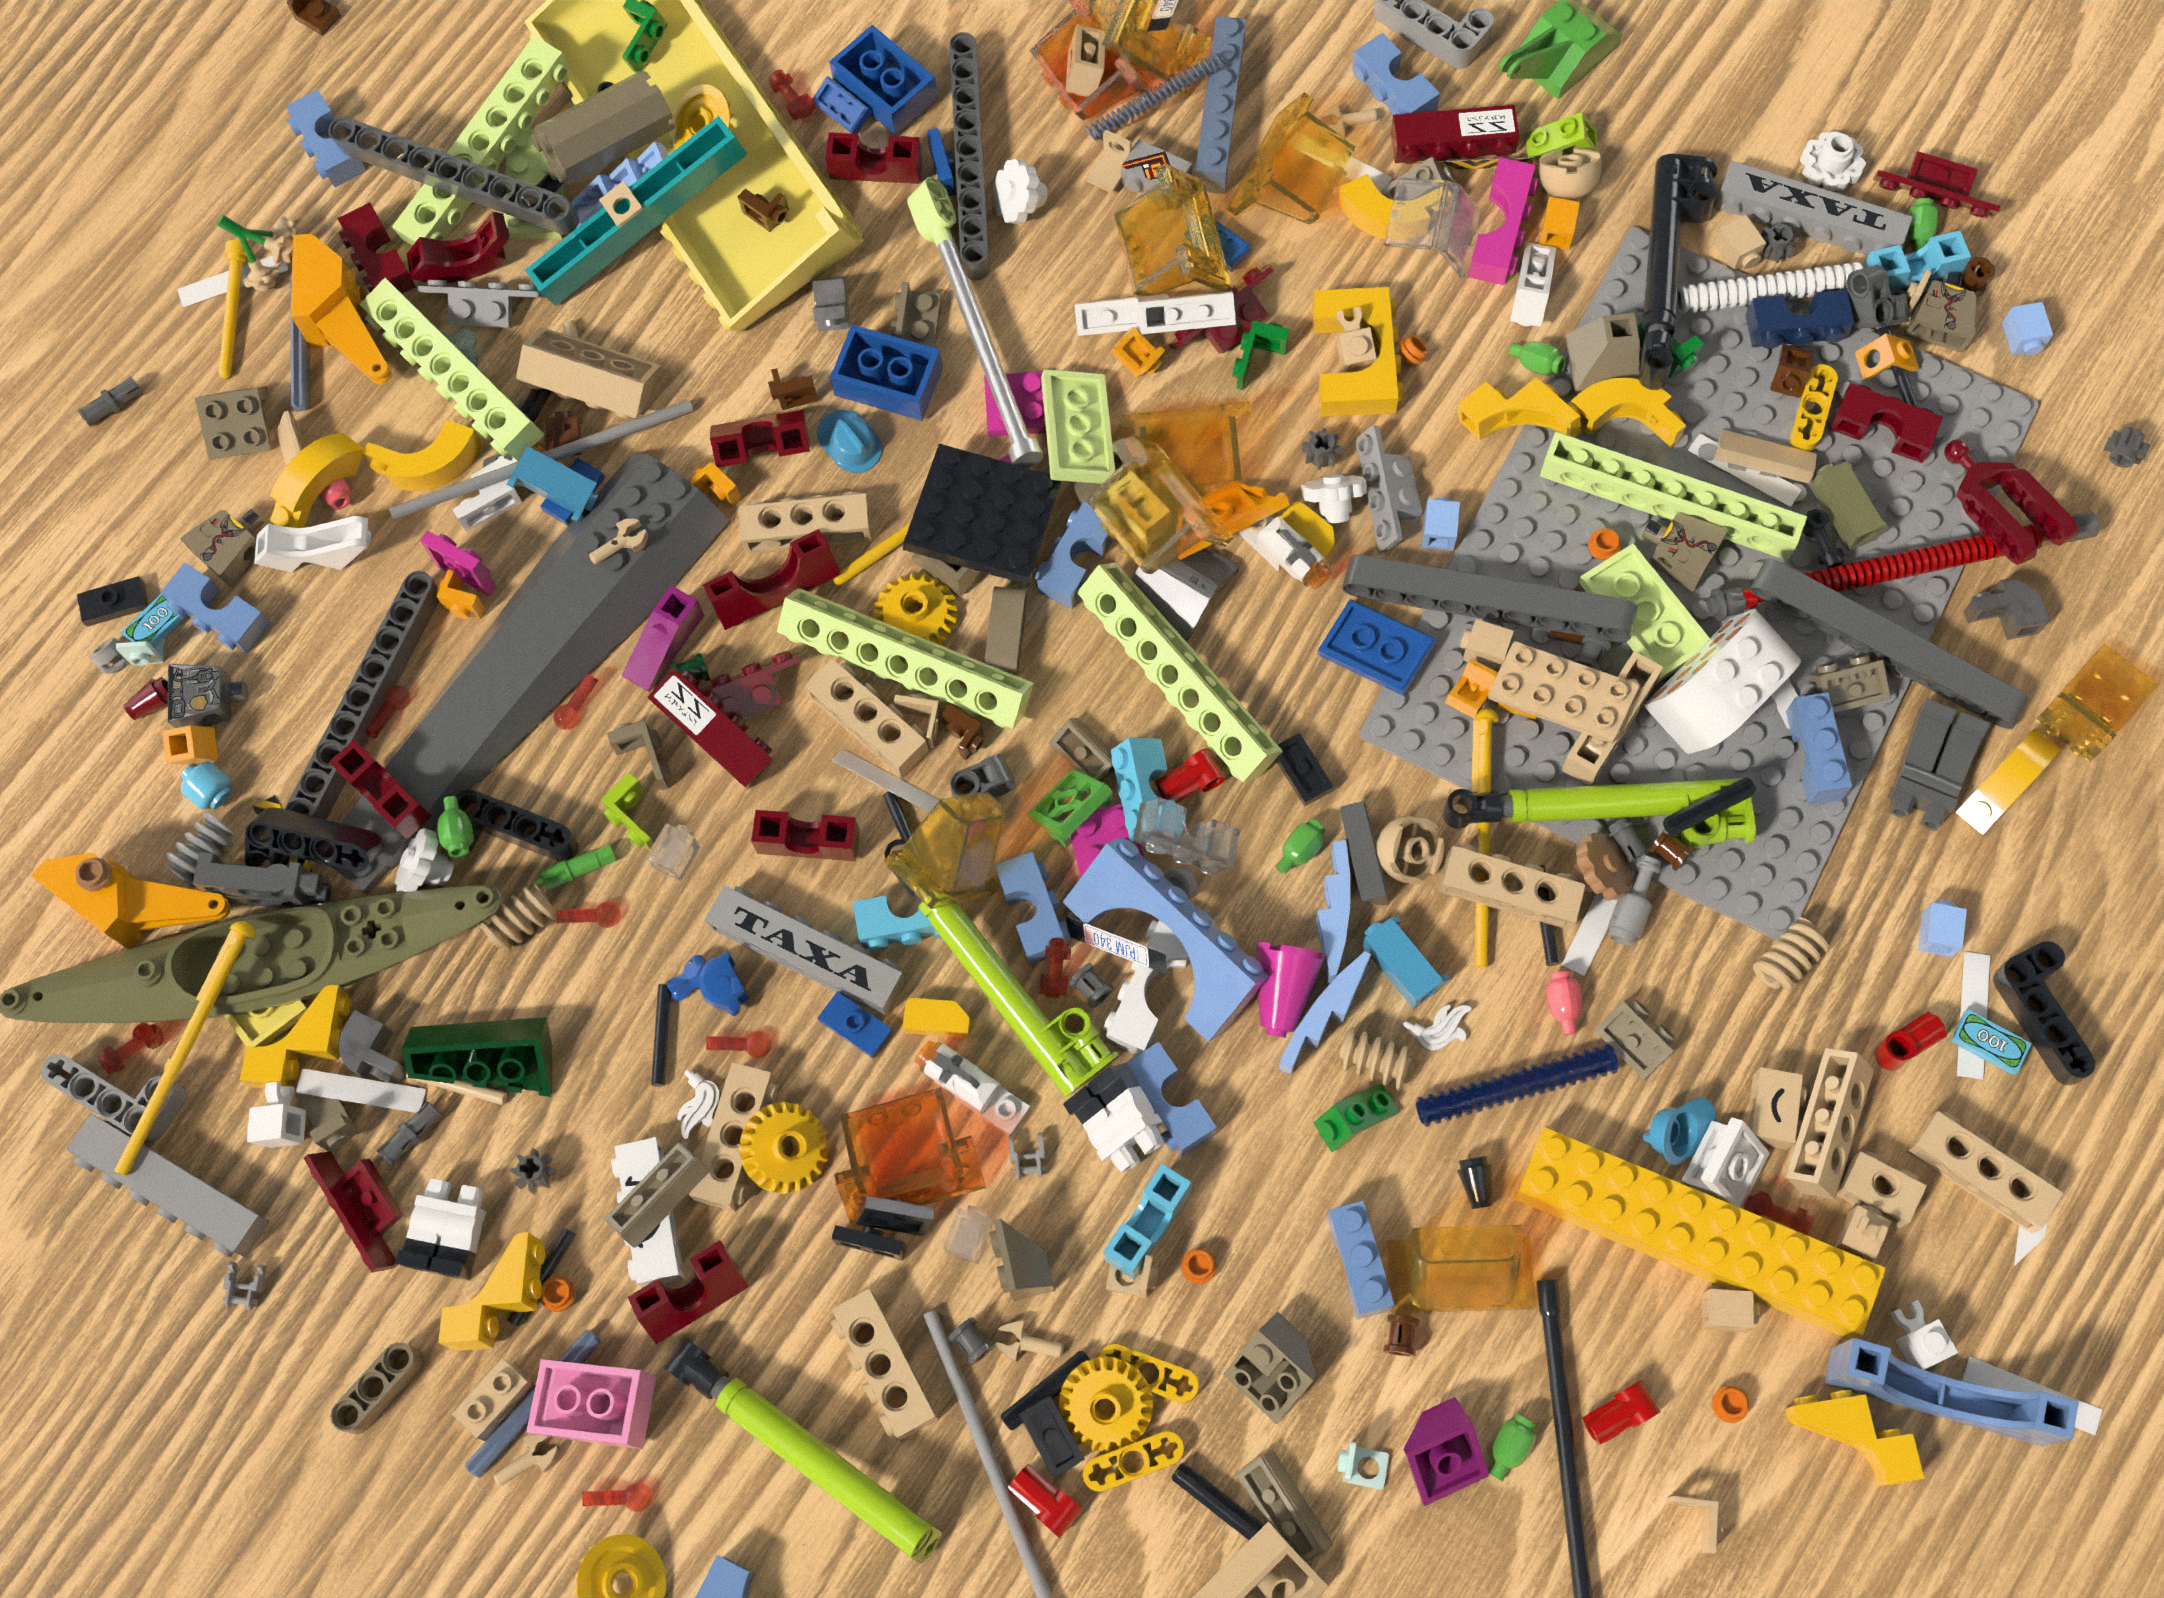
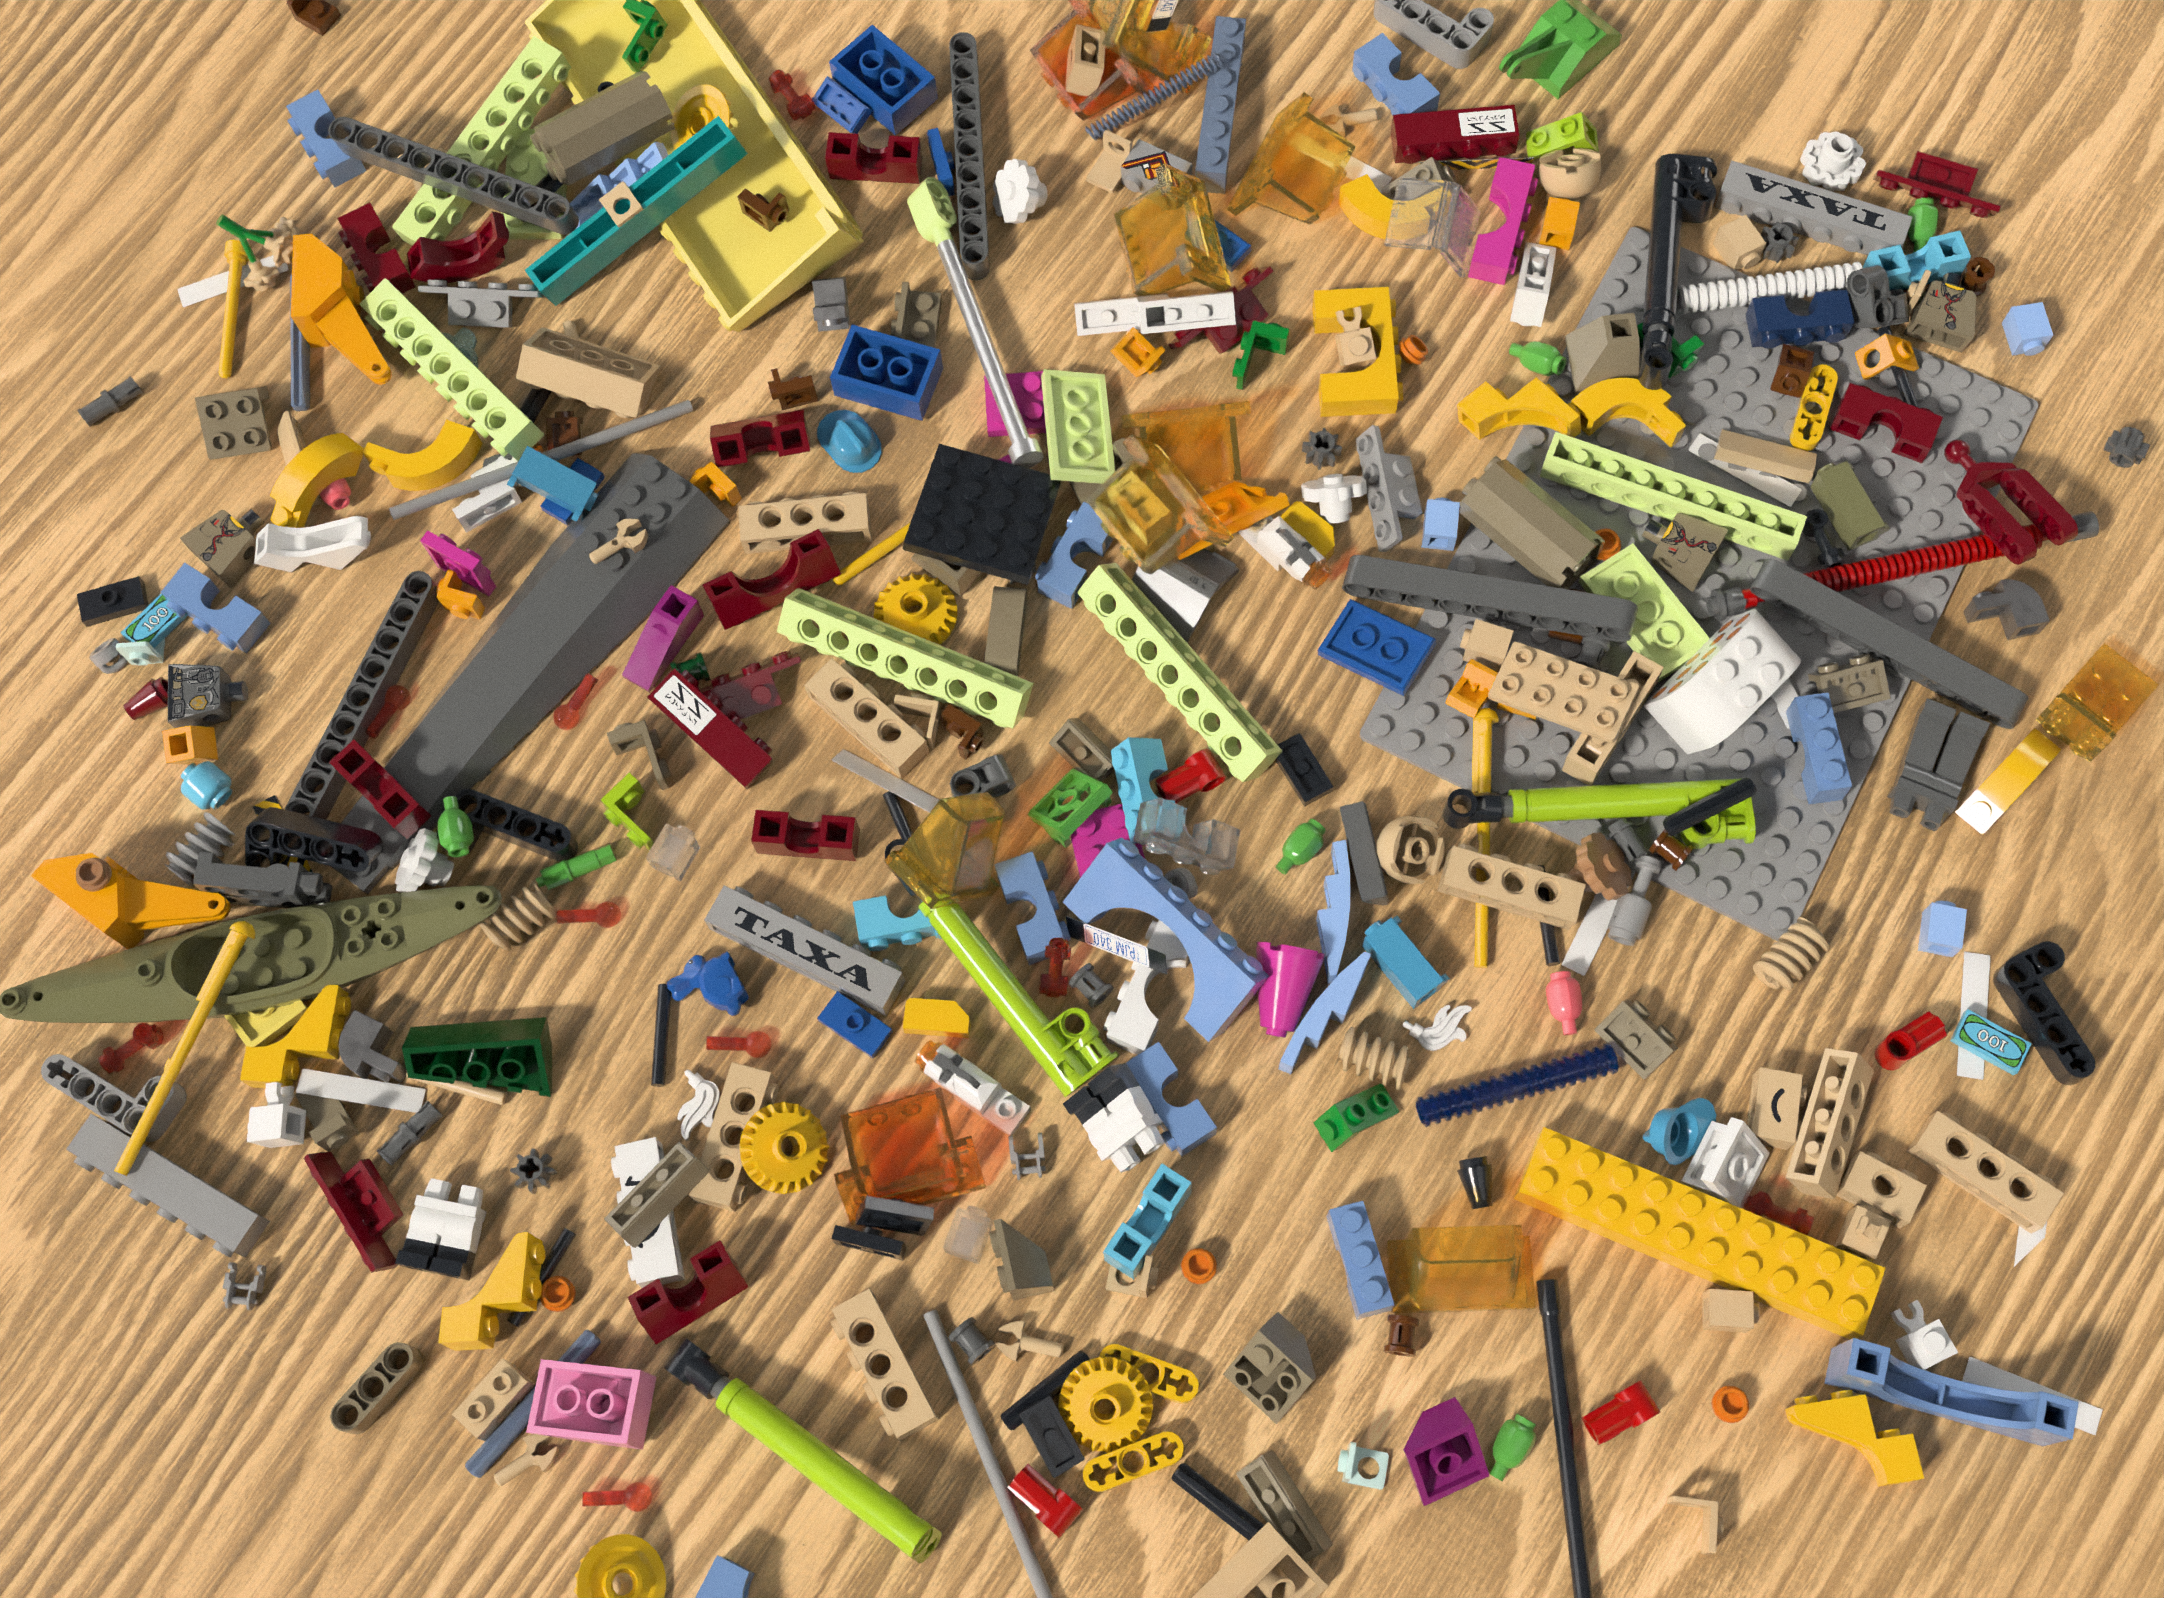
none -> dark tan brick [1459,456,1605,589]

